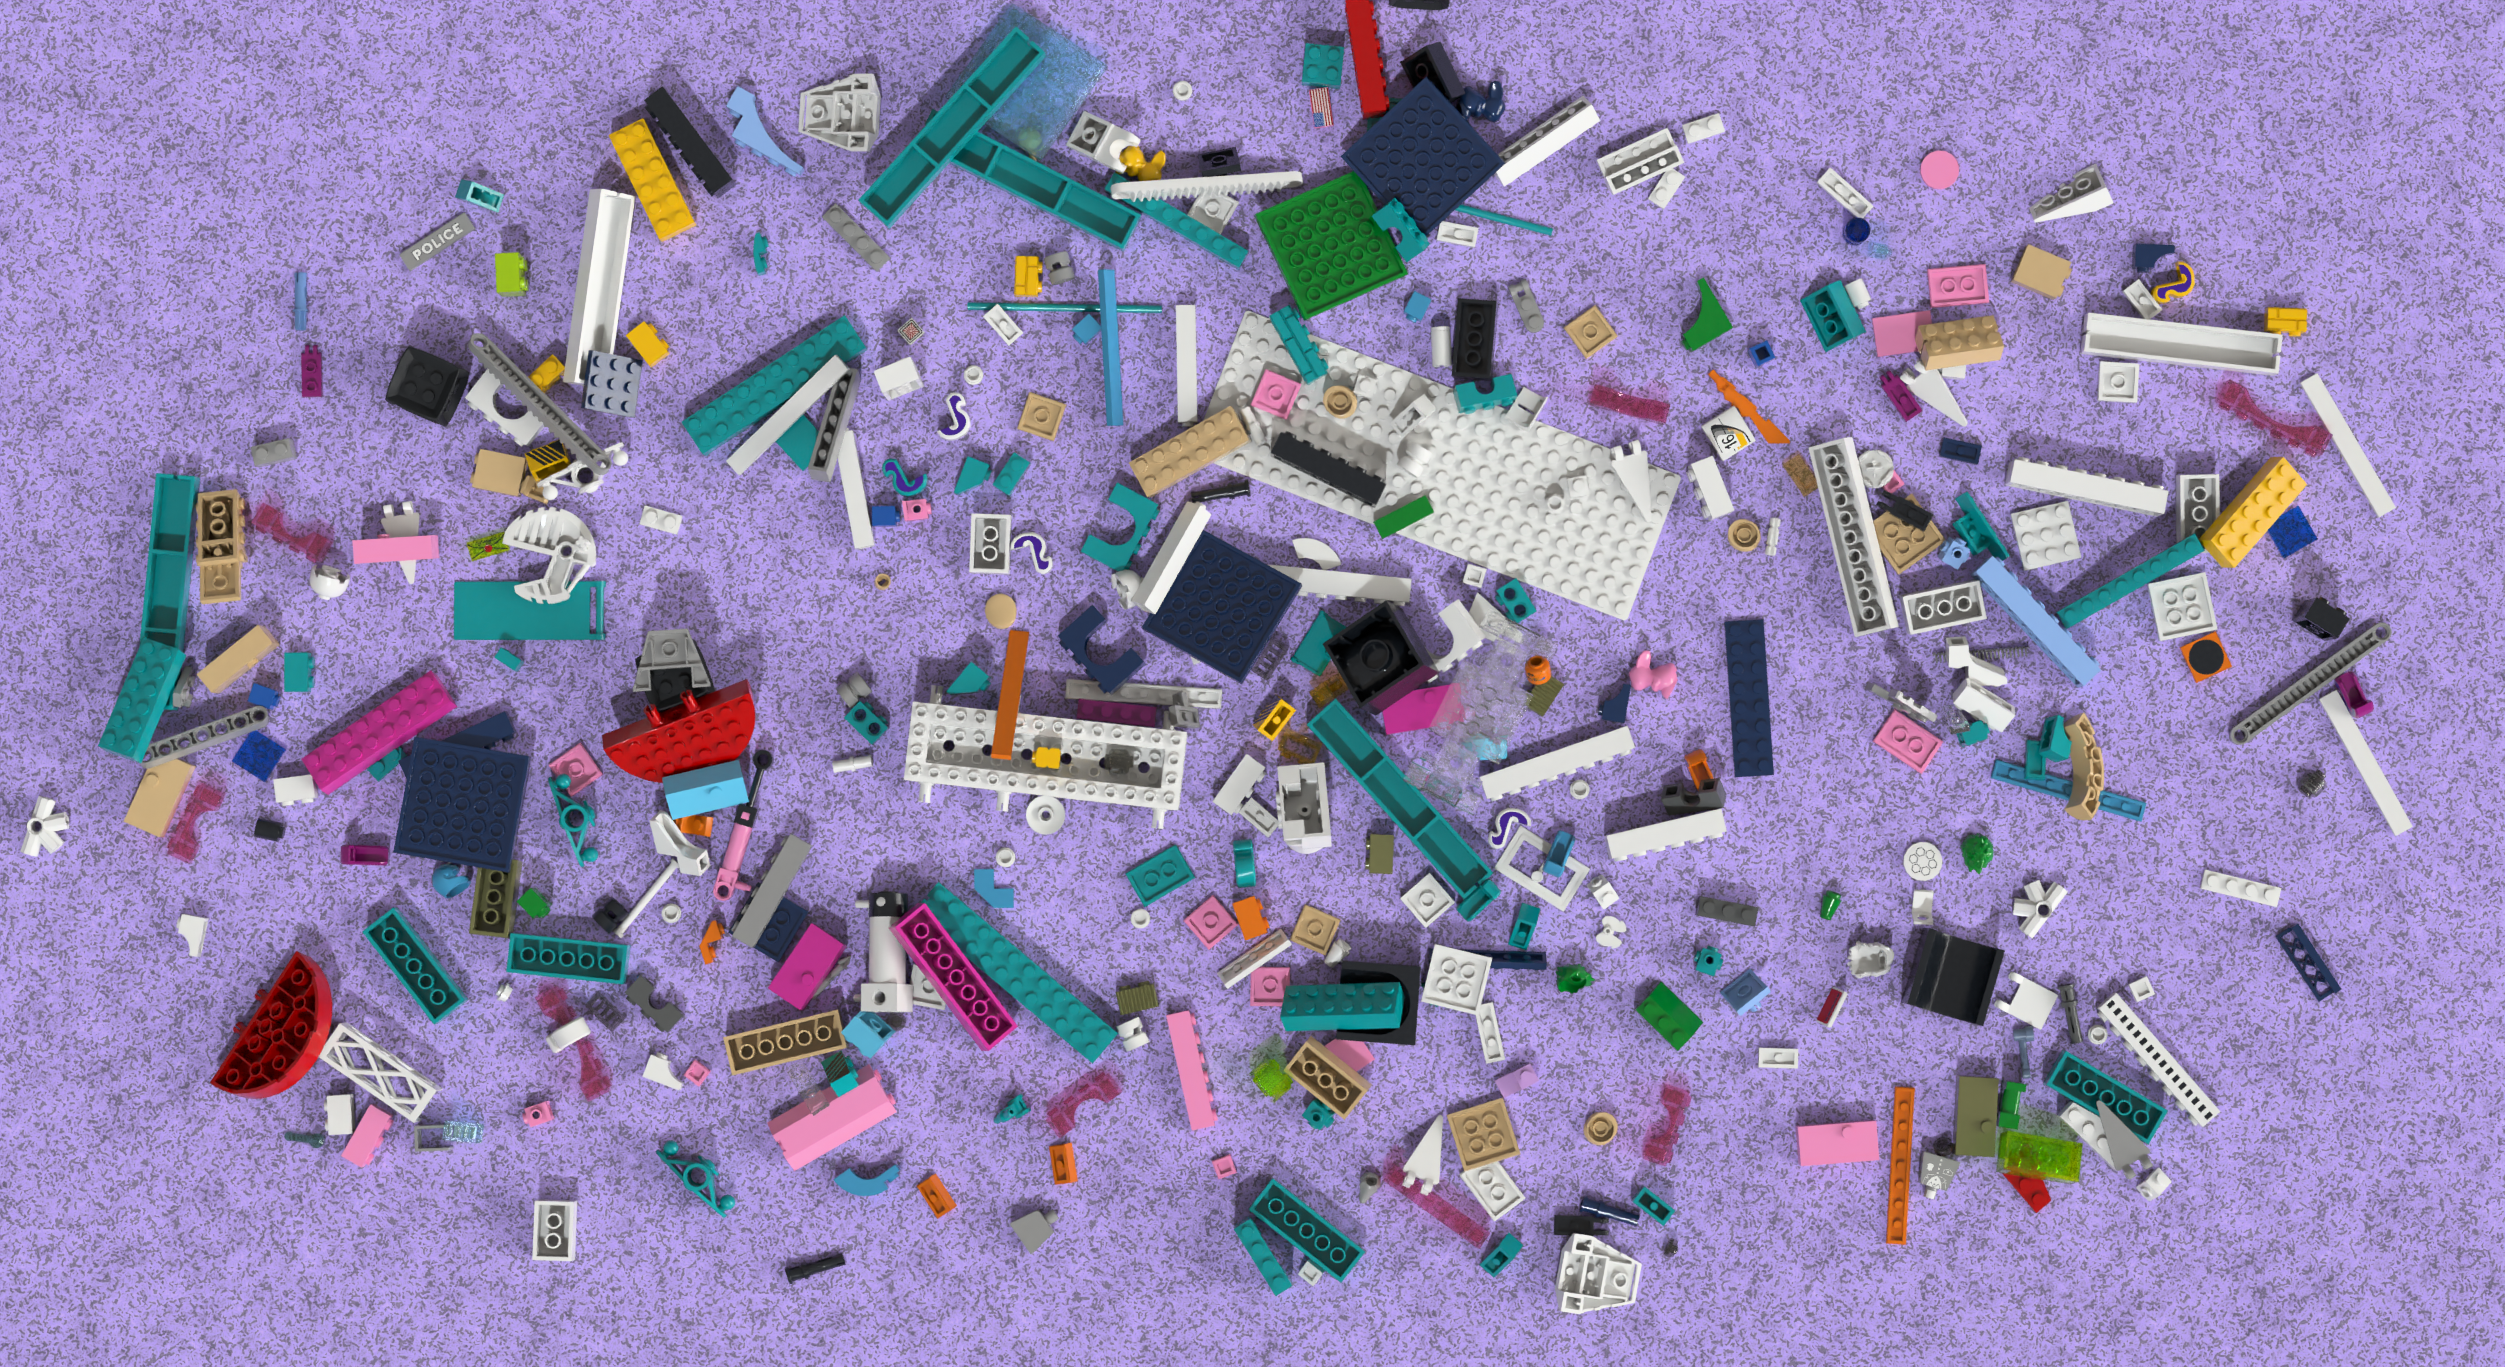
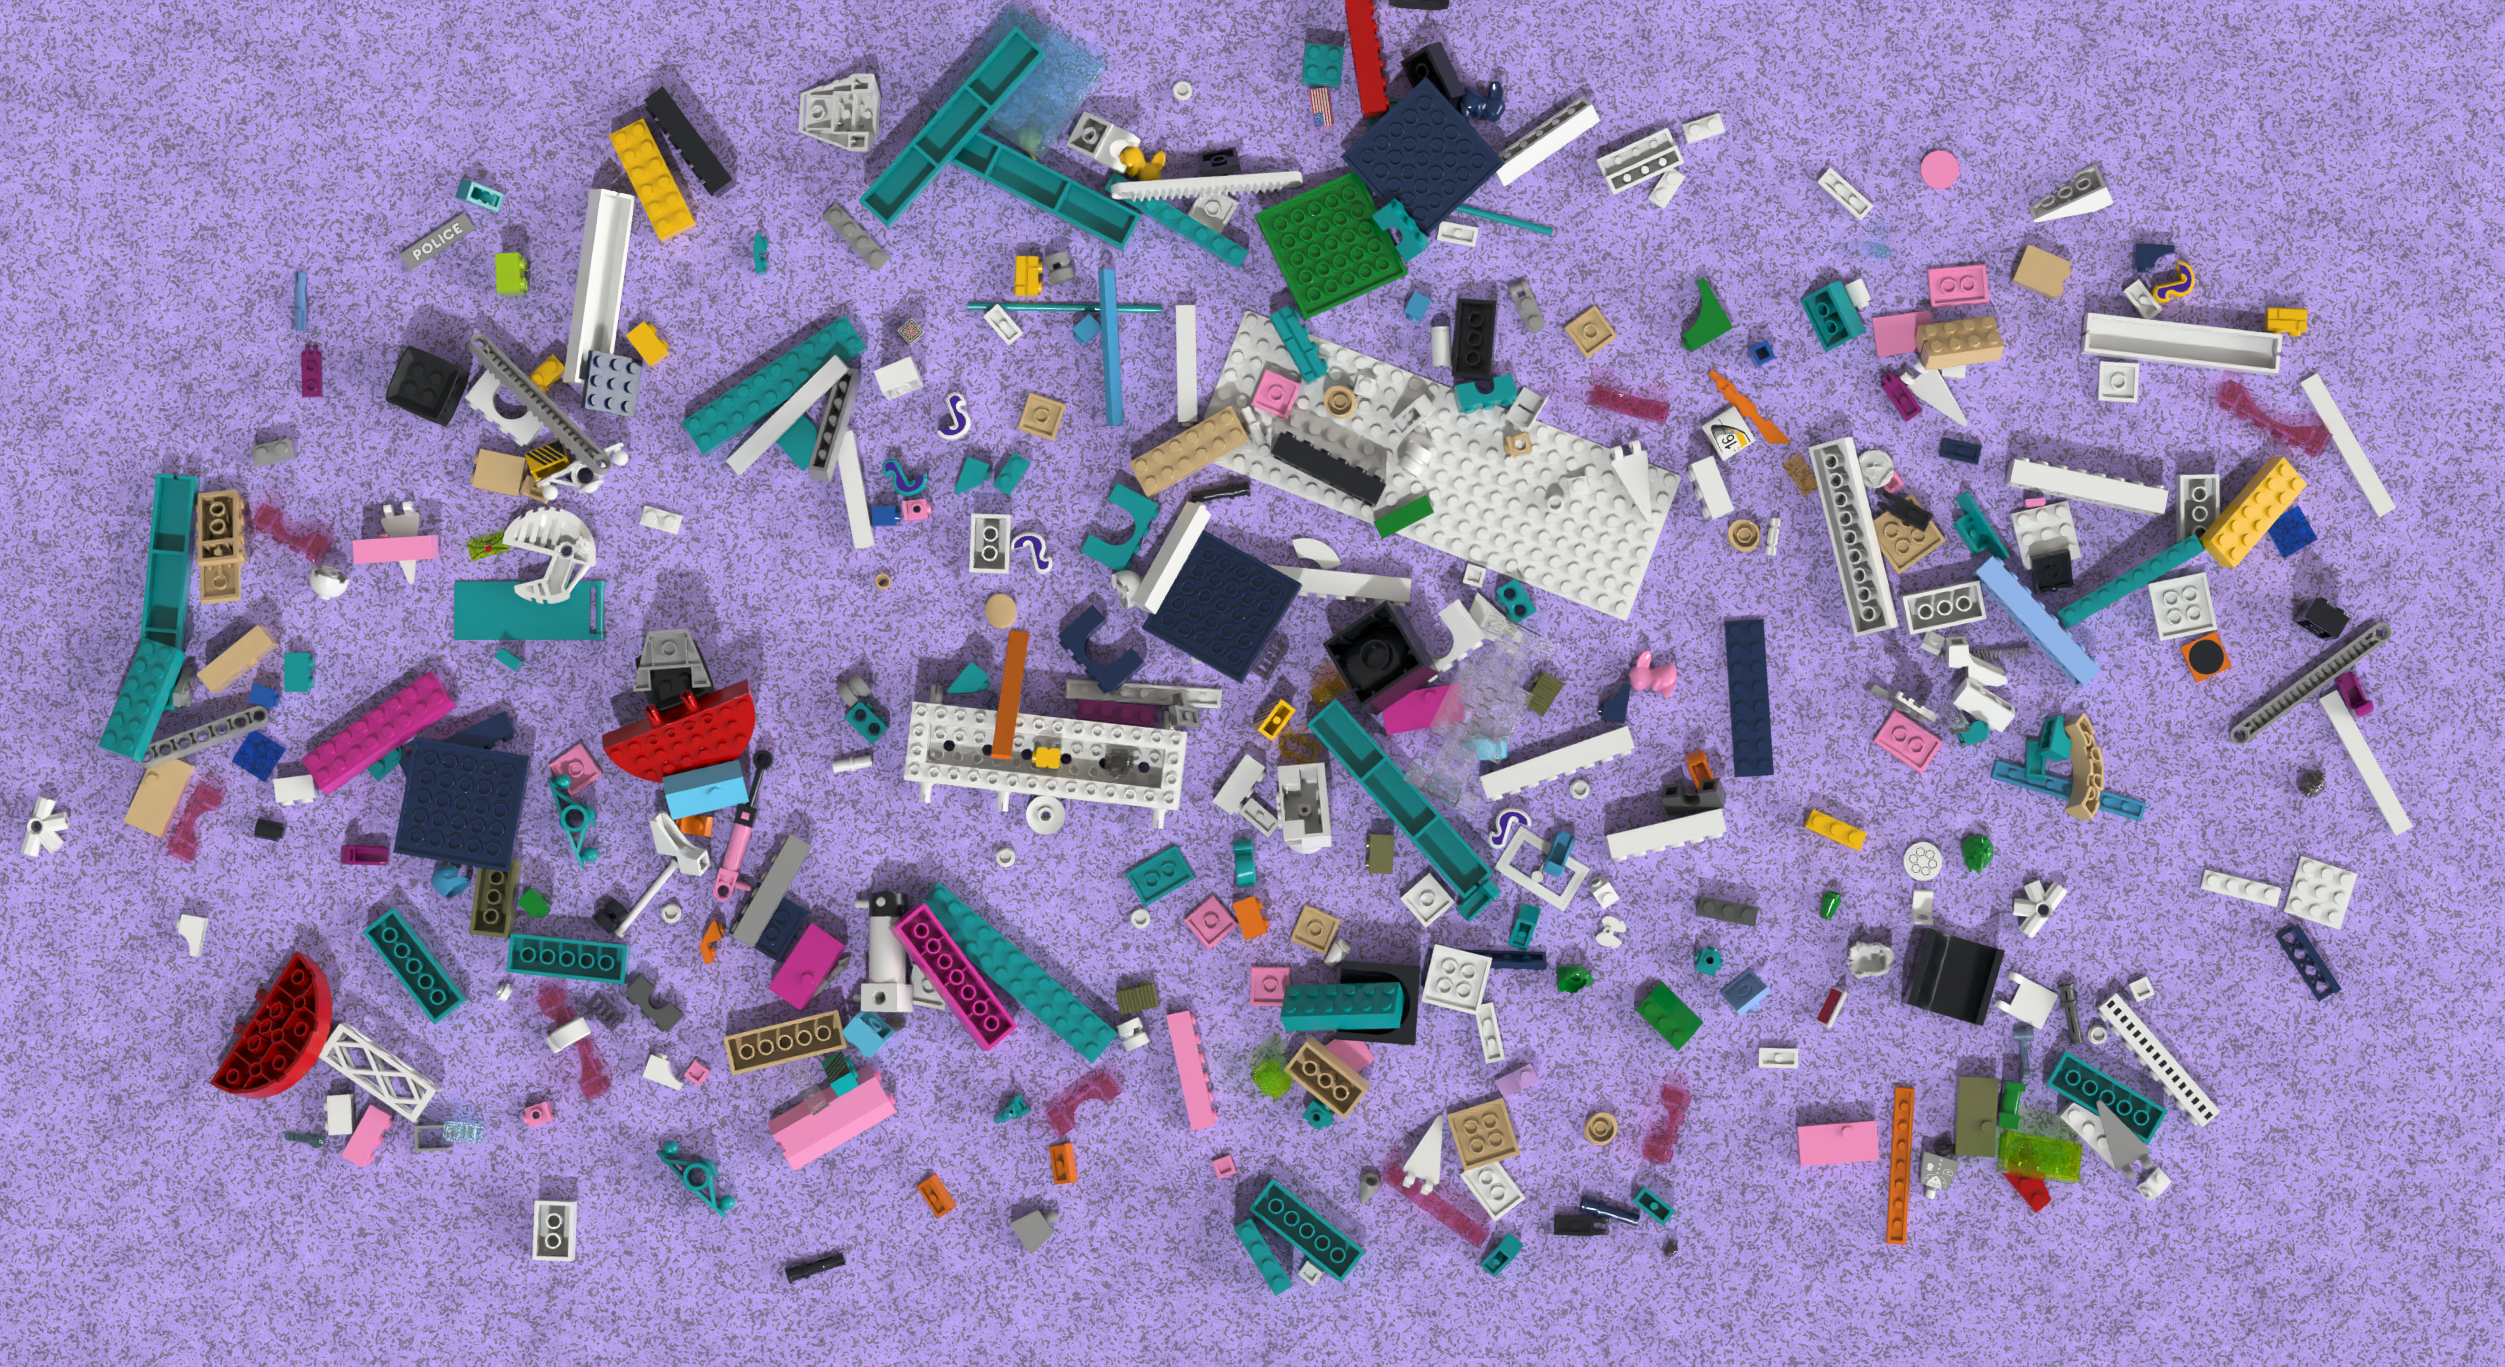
light blue arch [726,86,804,177] -> none
dark azure arch [833,1164,901,1196] -> none
white plate [964,365,983,385] -> none
dark azure tile [974,869,1014,908] -> none
white plate [1217,929,1292,989] -> none
teal door [1290,610,1346,677] -> none
orange head [1525,656,1551,685] -> none
white wedge [1555,1233,1642,1314] -> none
clear blue wheel [1842,218,1870,246] -> none
light blue brick [1937,536,1970,570] -> none
none -> tan bracket [1503,433,1532,458]
none -> yellow brick [1803,809,1867,851]
none -> white plate [1920,631,1945,656]
none -> bright pink tile [2023,497,2046,508]
none -> black plate [2030,548,2074,594]
none -> white plate [2283,856,2357,930]

